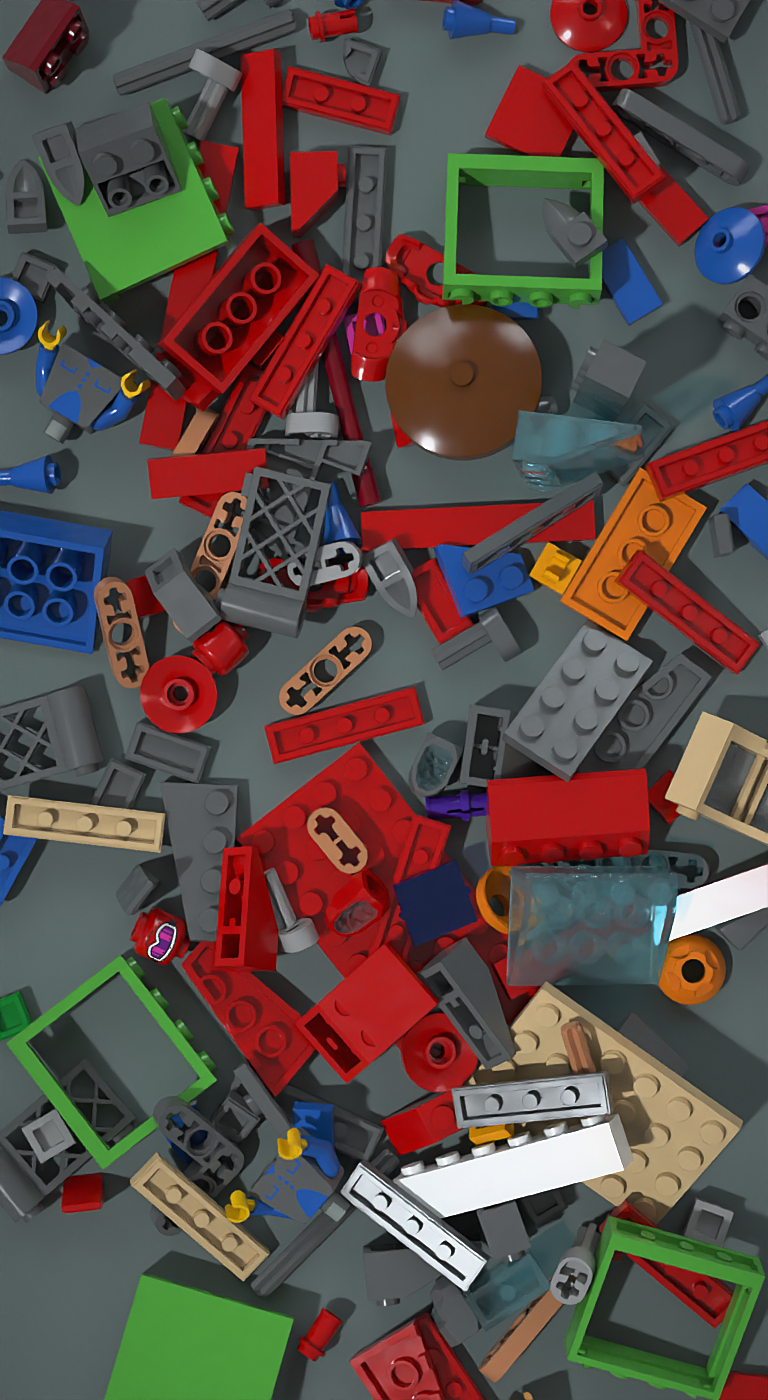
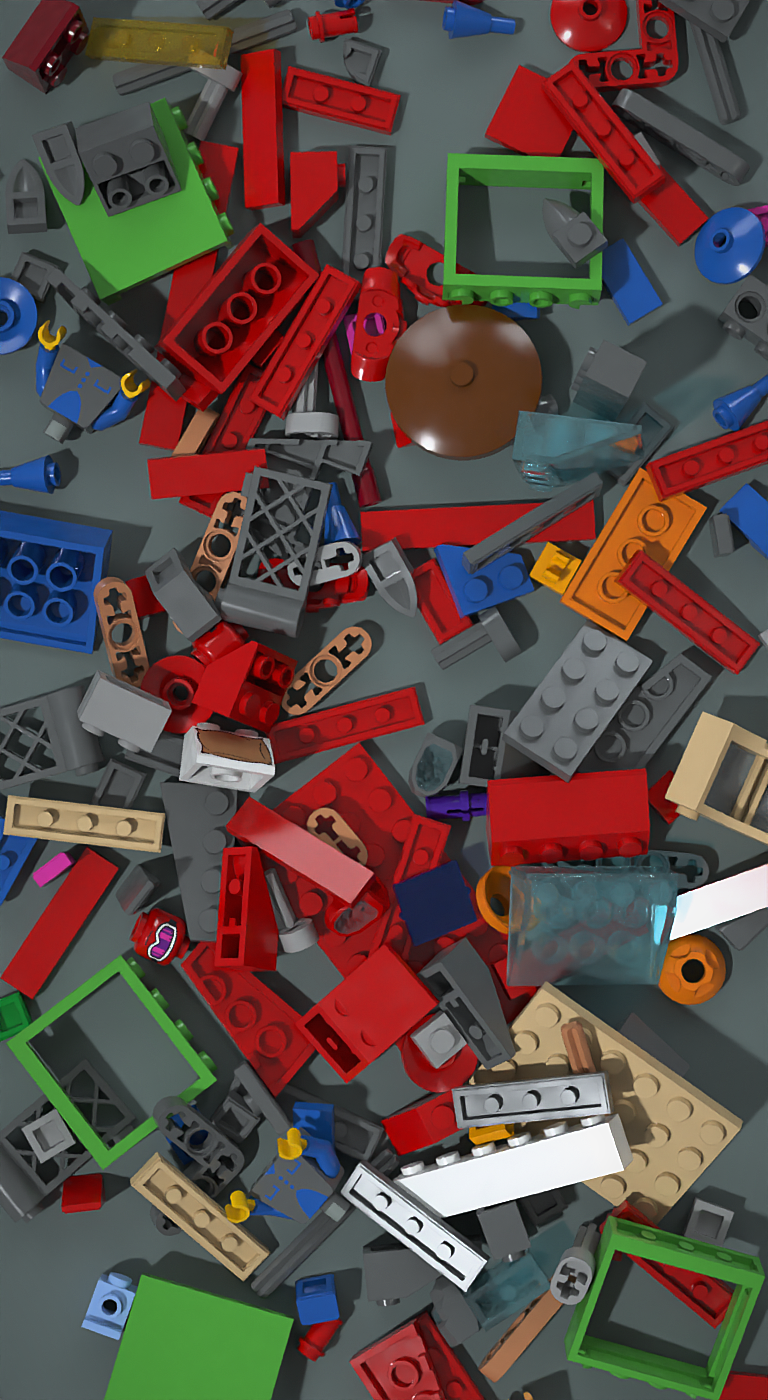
none -> red tile [0,847,120,1000]
none -> dark pink tile [32,851,76,888]
none -> light grey brick [77,670,172,753]
none -> light blue brick [81,1272,138,1340]
none -> clear yellow tile [85,17,234,70]
none -> white slope [179,723,275,793]
none -> red slope [191,640,298,734]
none -> tile [226,796,376,910]
none -> blue slope [295,1274,340,1325]
none -> light grey plate [410,1011,467,1069]

